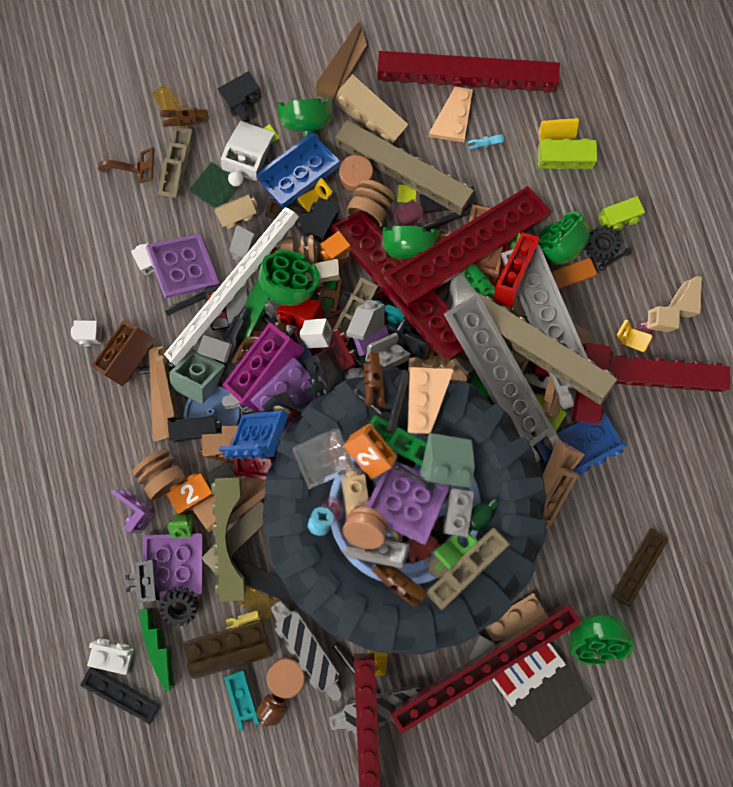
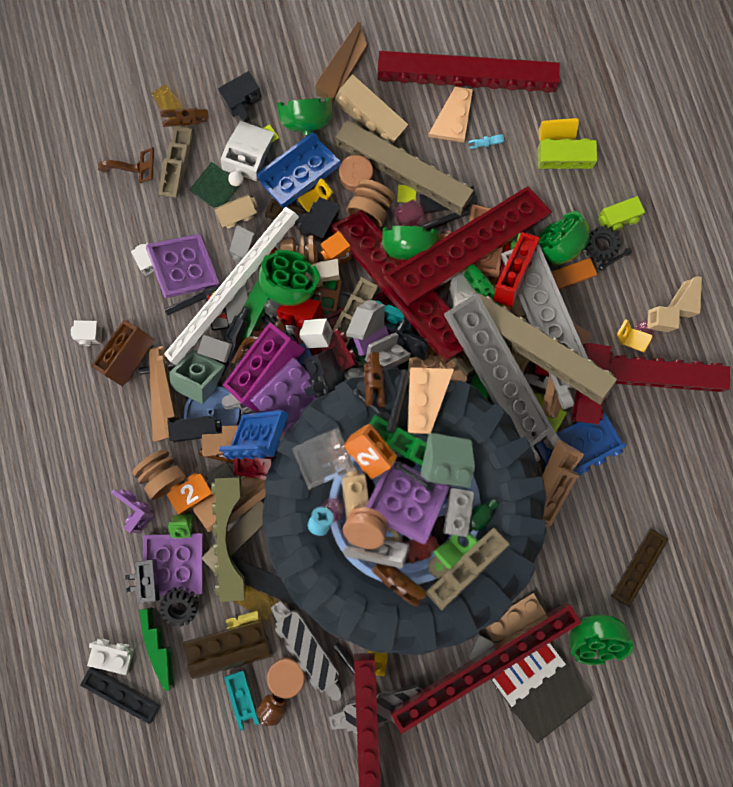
black slope [262,392,310,422] -> none

